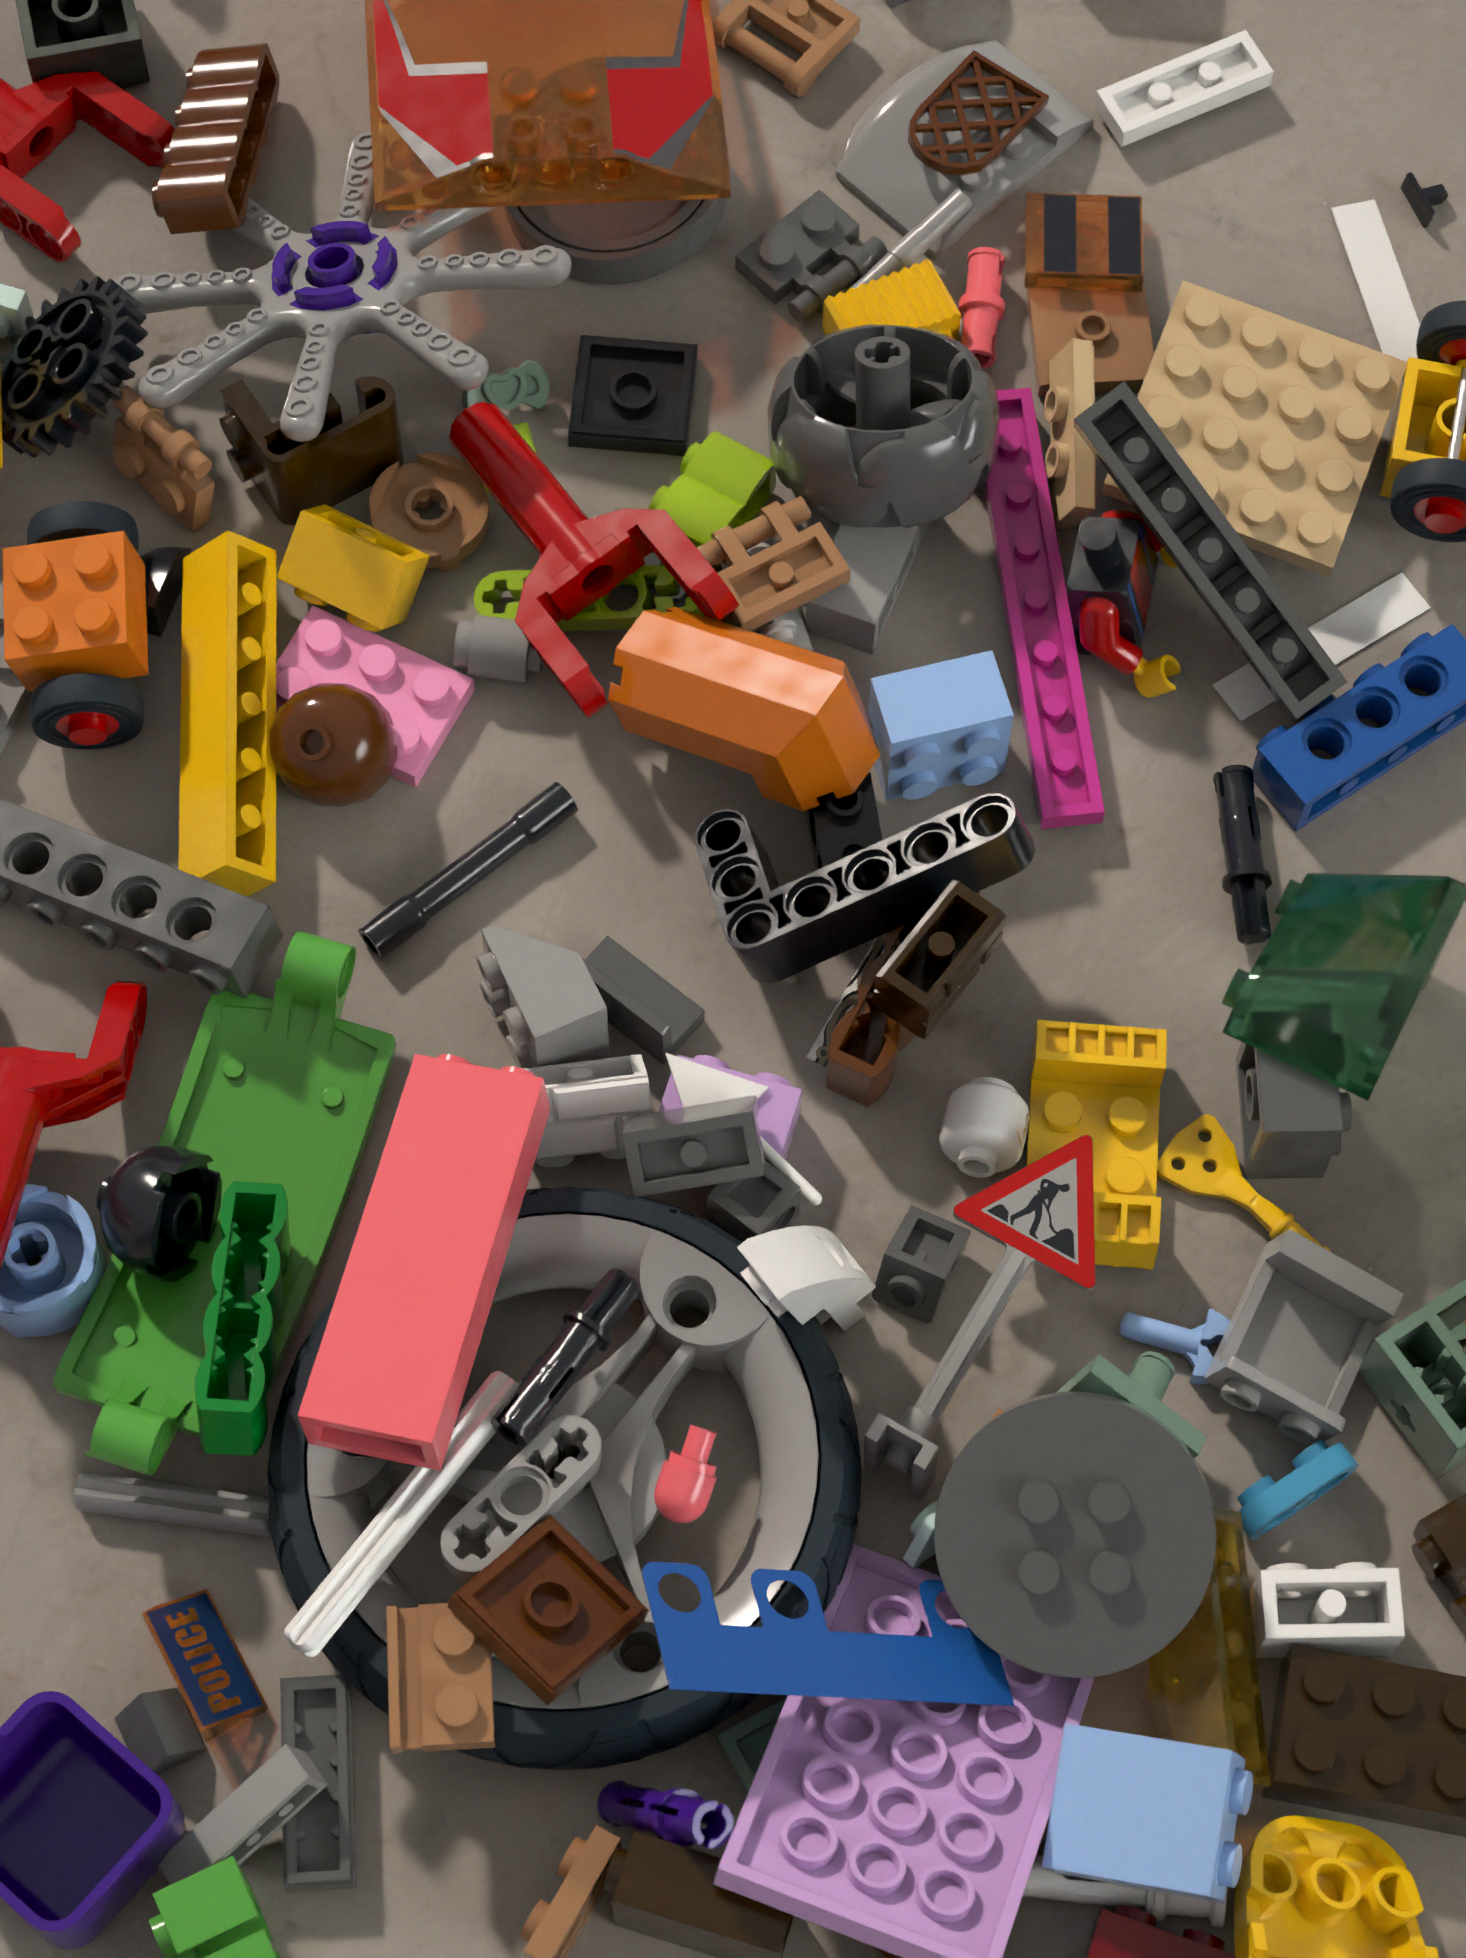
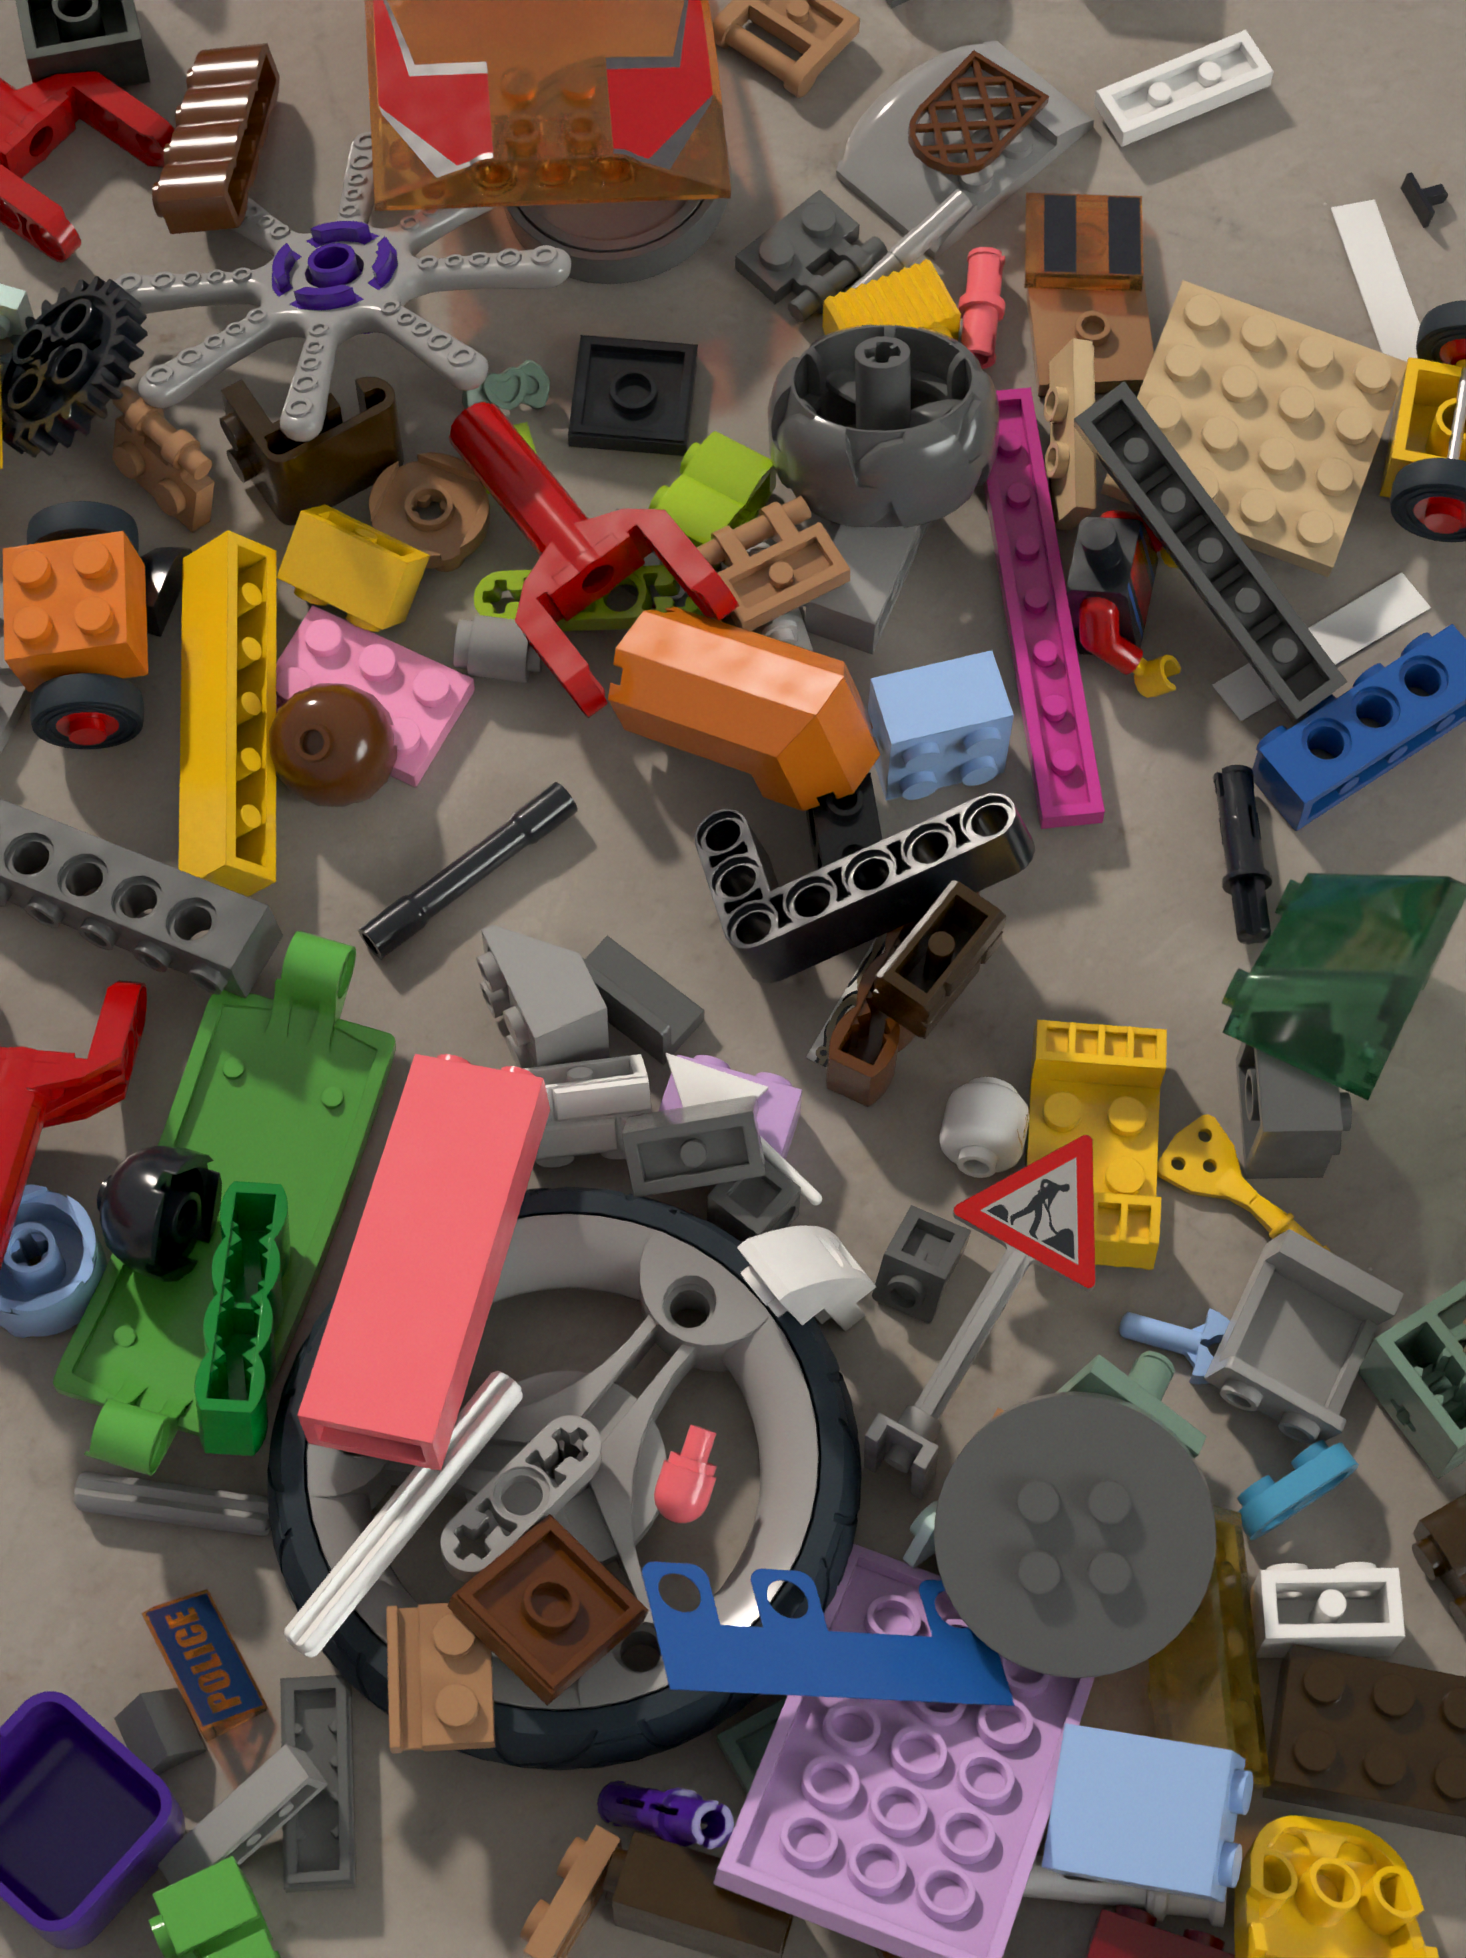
black axle [490,1268,639,1447] -> none

